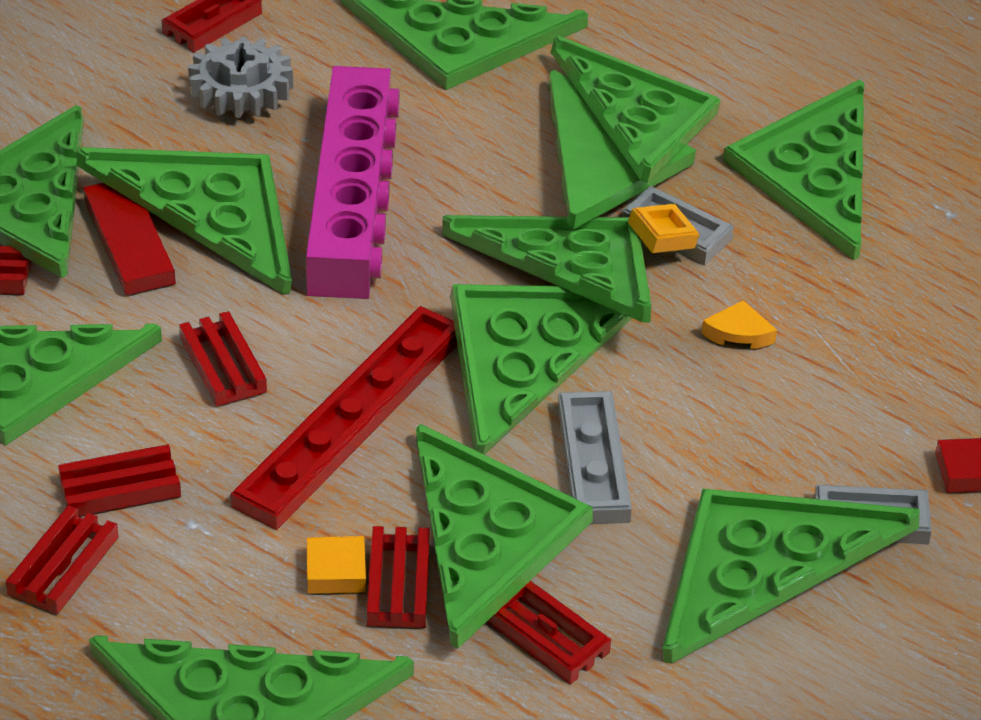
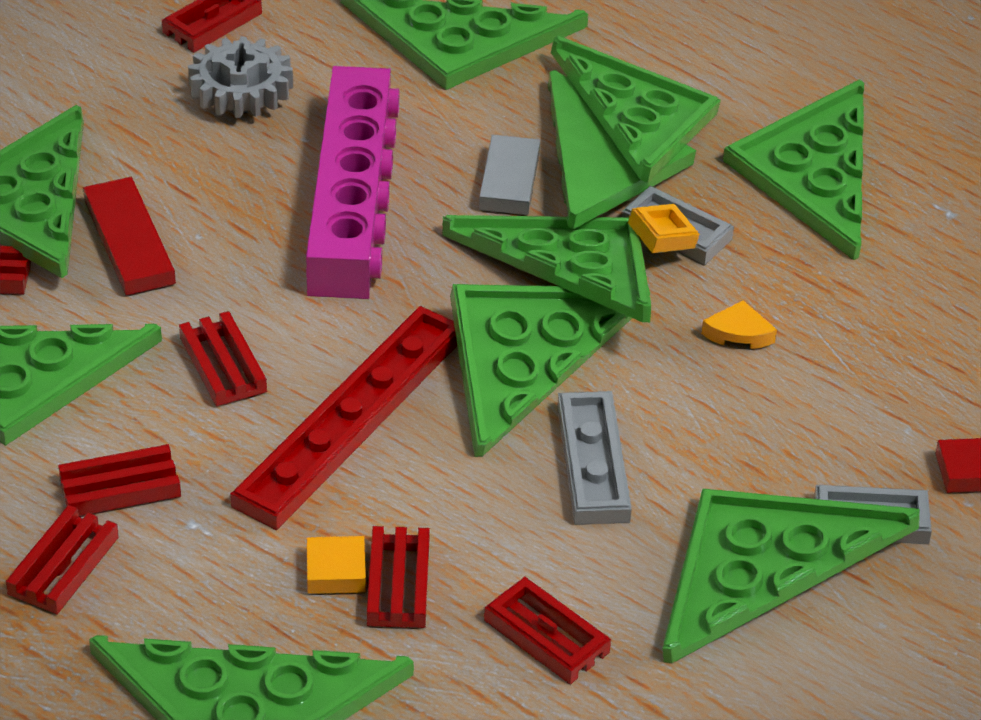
bright green tile [76,147,292,294] -> none
bright green tile [416,424,593,648] -> none
none -> light grey tile [479,134,541,215]

